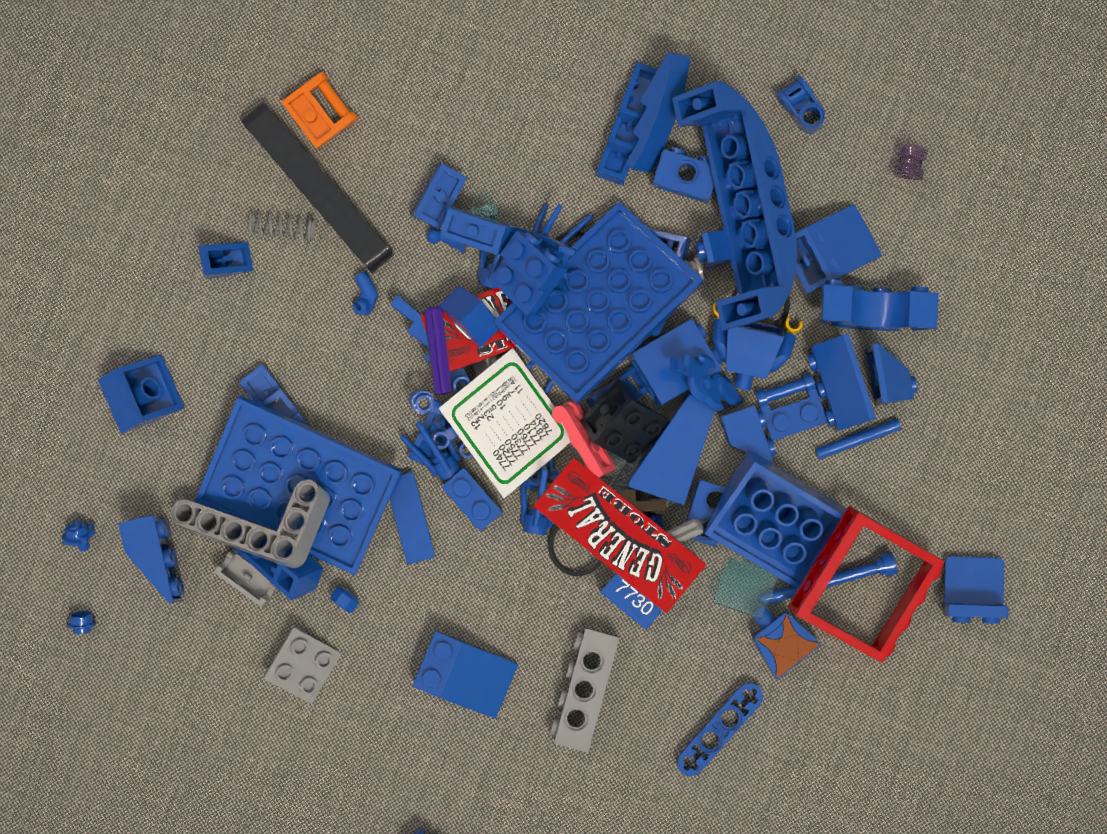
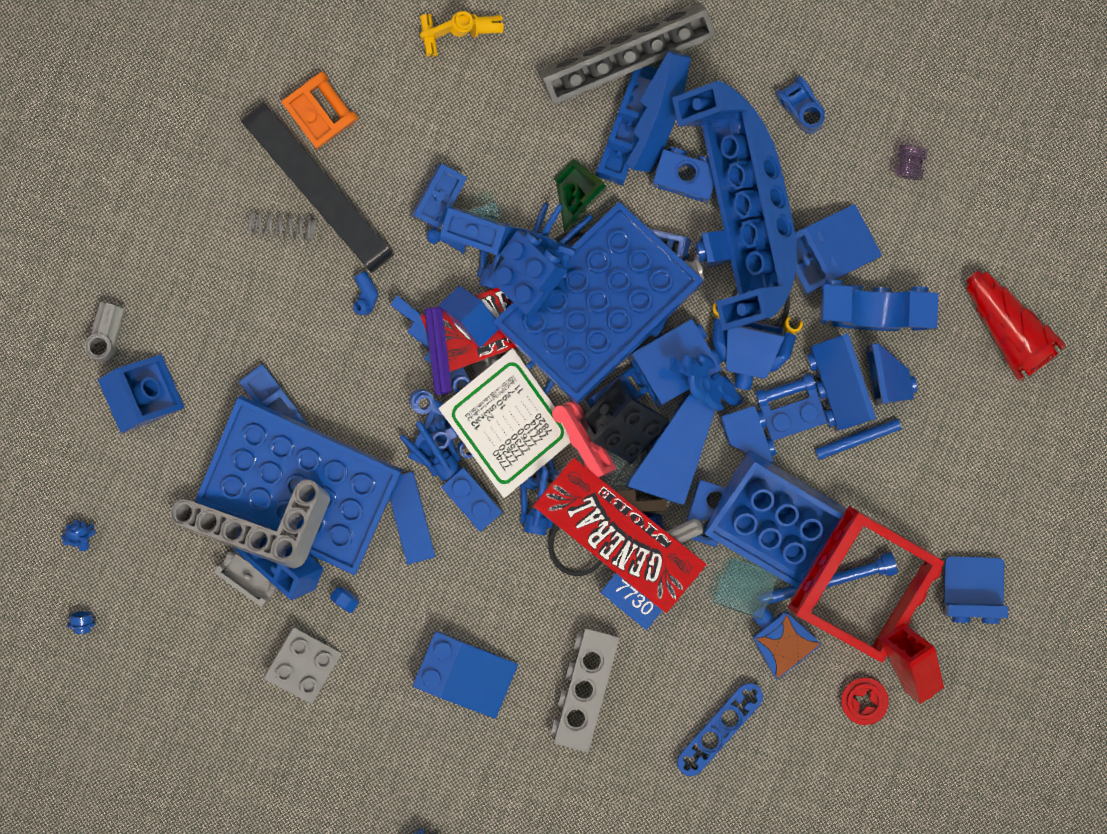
blue slope [118,515,185,604] -> none
blue slope [198,242,253,280] -> none
none -> light grey piece [85,302,126,363]
none -> yellow pin [420,11,504,57]
none -> dark grey brick [538,2,717,105]
none -> dark green slope [554,159,606,232]
none -> red gear [841,677,889,725]
none -> red slope [880,623,944,704]
none -> red cone [966,270,1066,382]

